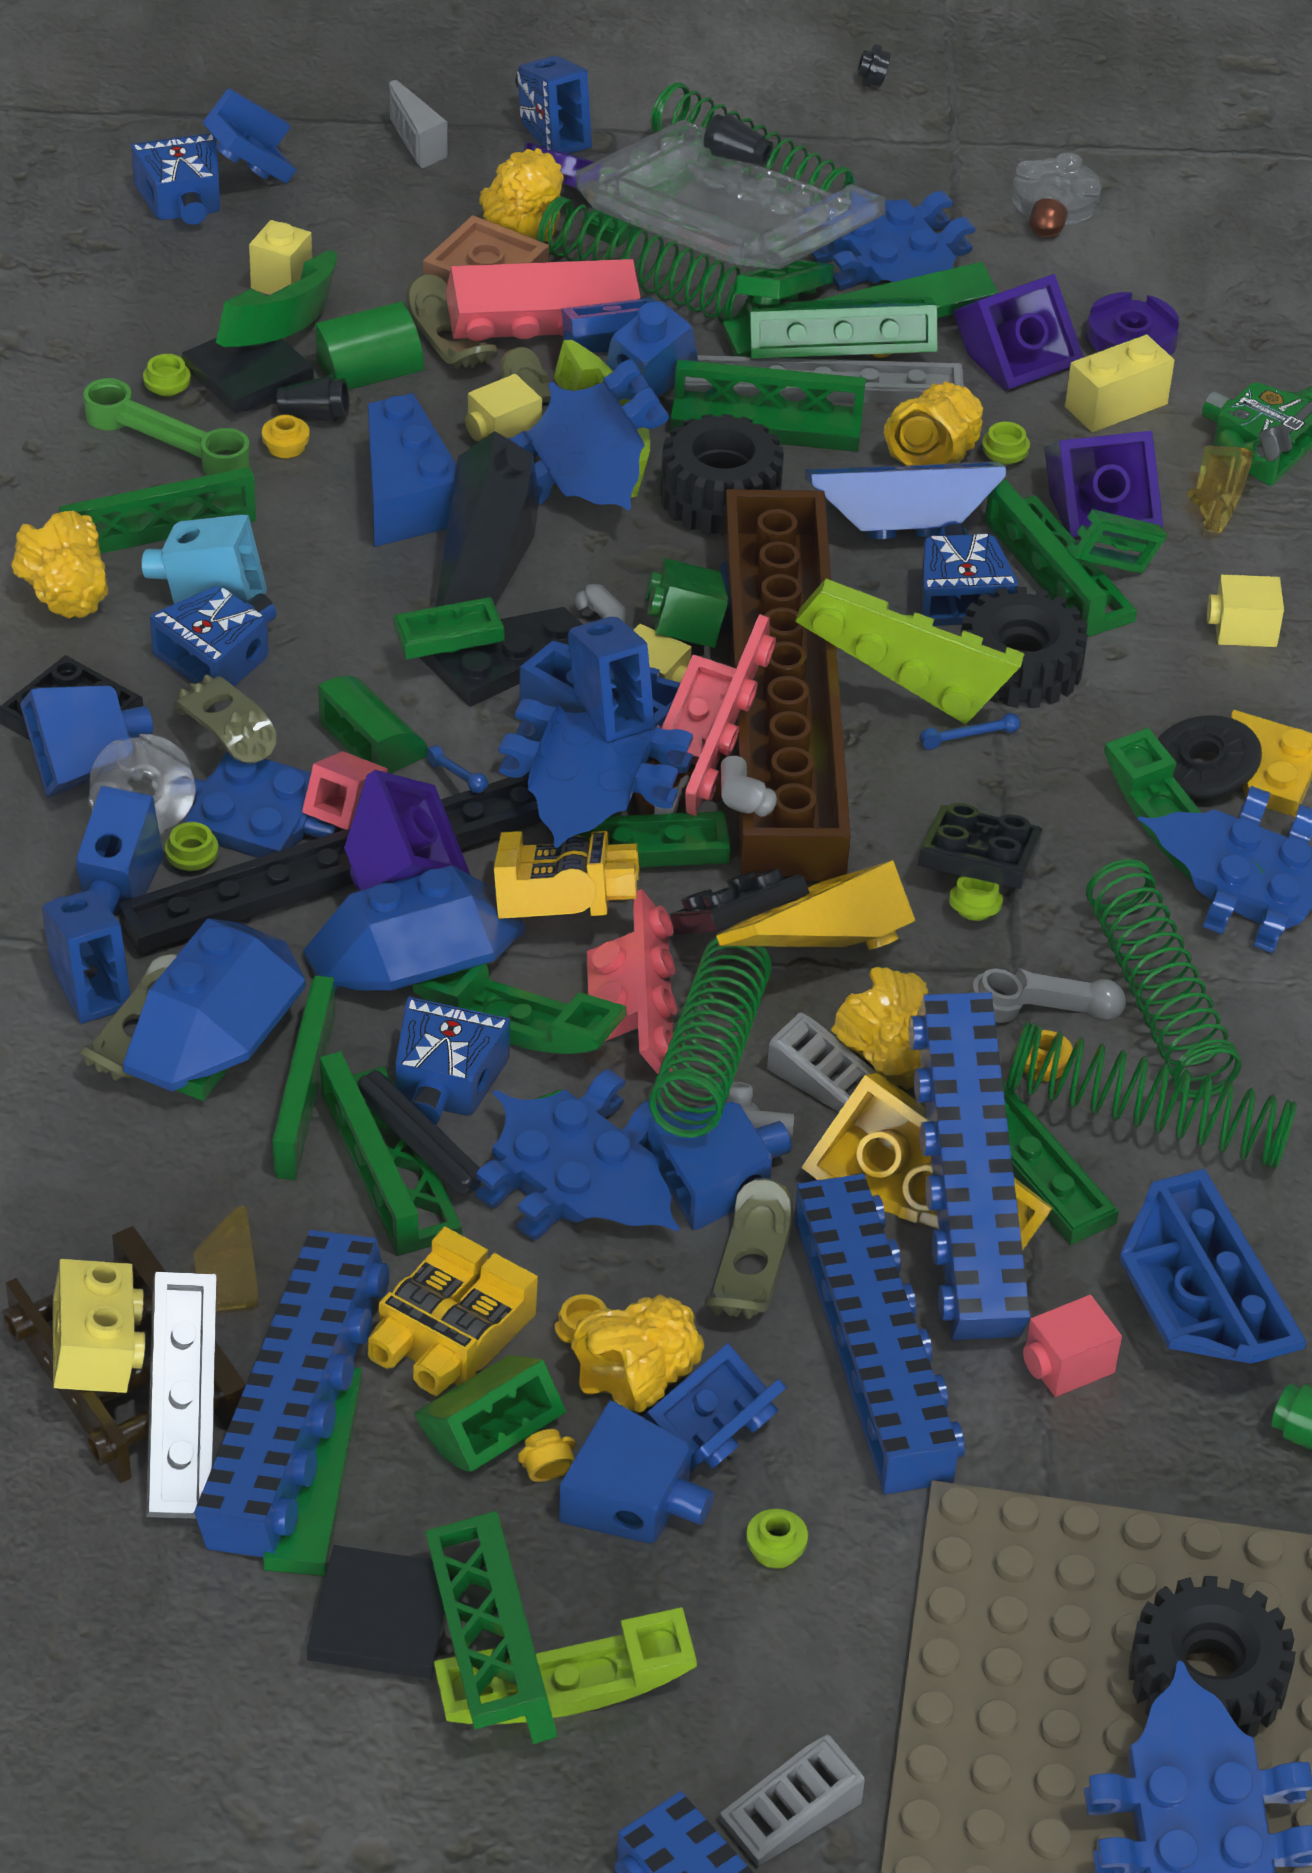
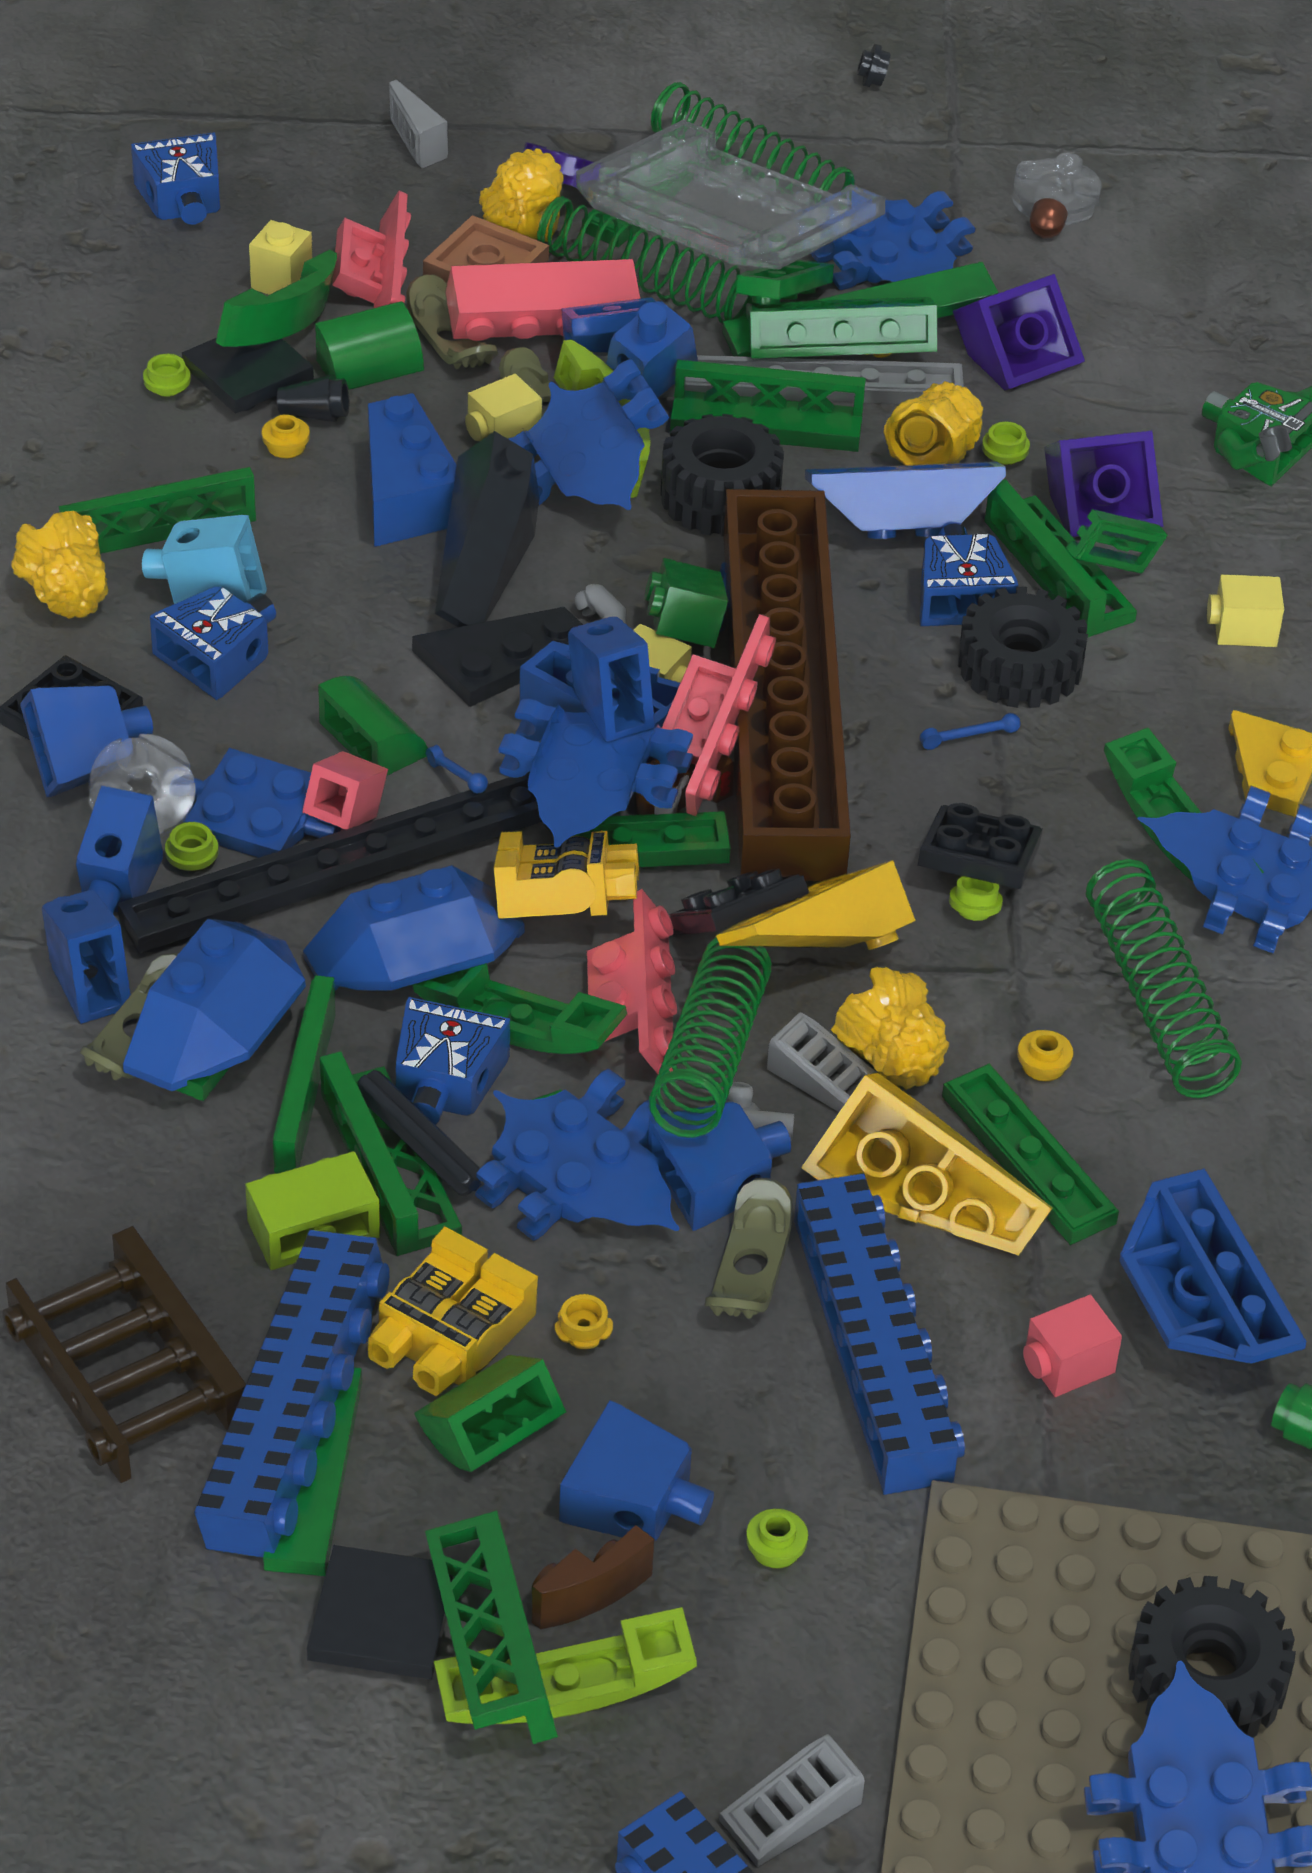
light yellow brick [52,1259,145,1393] -> none
bright green piece [83,378,250,476] -> none
plate [146,1272,216,1519] -> none
olive piece [173,675,276,764] -> none
clear yellow slope [193,1206,259,1311] -> none
blue bracket [203,88,297,184] -> none
dark purple slope [344,770,471,891] -> none
green plate [393,597,504,660] -> none
blue torso [515,56,592,154] -> none
yellow plate [518,1429,576,1482] -> none
yellow hair [571,1295,704,1414] -> none
blue bracket [642,1343,787,1472] -> none
black cone [703,114,773,167] -> none
light grey arm [721,756,777,817] -> none
lime wing [795,579,1024,725] -> none
blue brick [908,992,1030,1340] -> none
light grey piece [968,968,1126,1022] -> none
green piece [1006,1021,1297,1170] -> none
light yellow brick [1065,334,1175,433] -> none
dark purple plate [1085,292,1179,355] -> none
black wheel [1157,715,1262,799] -> none
clear yellow slope [1186,446,1254,533] -> none
none -> lime brick [245,1151,380,1270]
none -> coral bracket [332,191,411,308]
none -> reddish brown slope [531,1525,654,1629]

